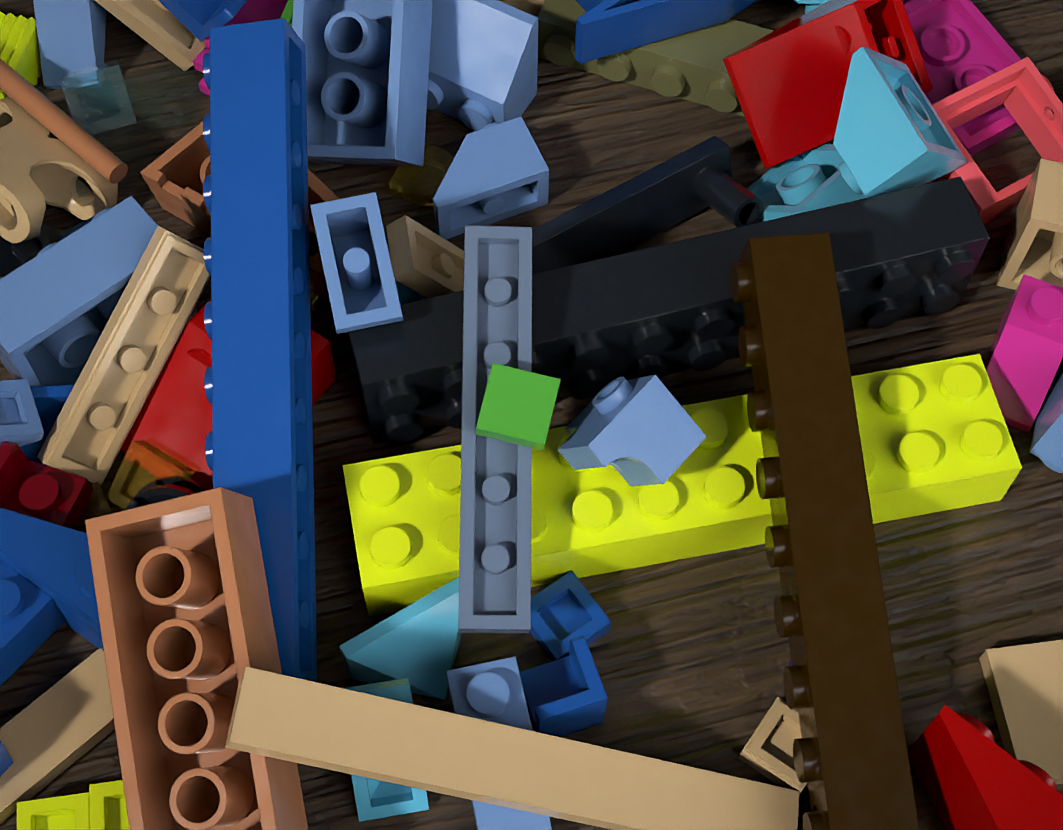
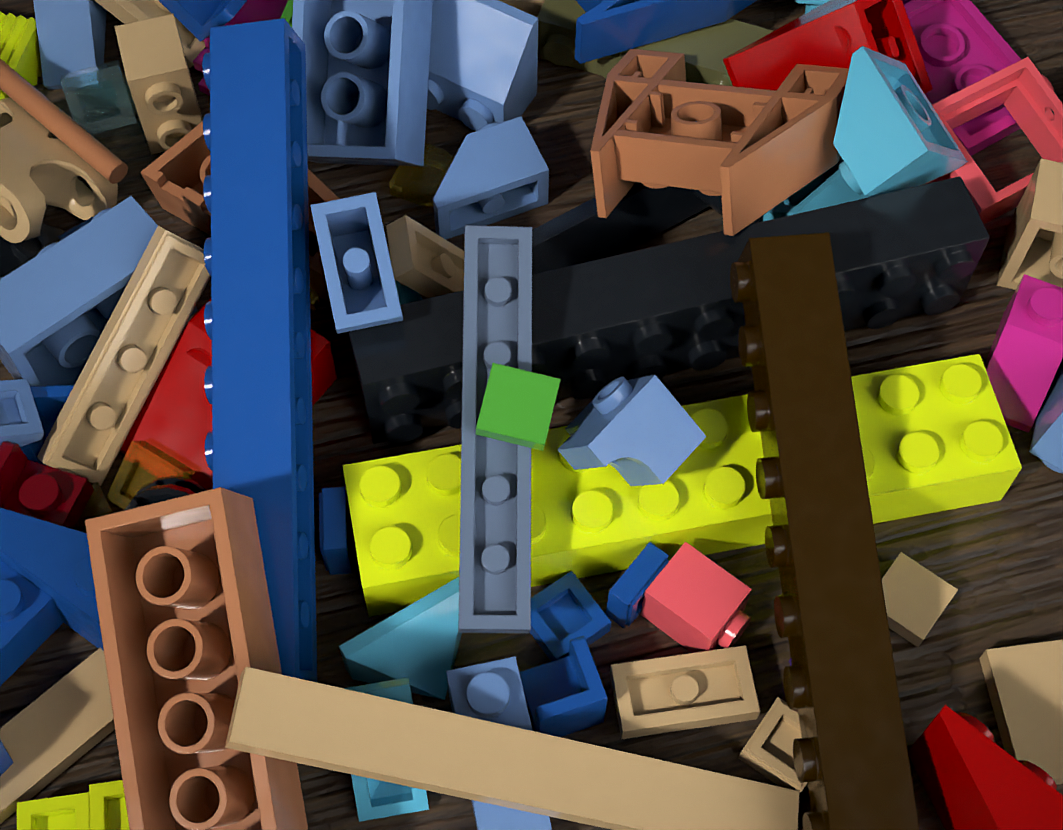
none -> tan brick [114,14,203,155]
none -> blue tile [319,487,353,575]
none -> nougat wedge [590,49,849,236]
none -> blue tile [606,542,669,628]
none -> tan plate [609,645,760,739]
none -> coral brick [640,542,752,653]
none -> tan tile [882,552,958,647]

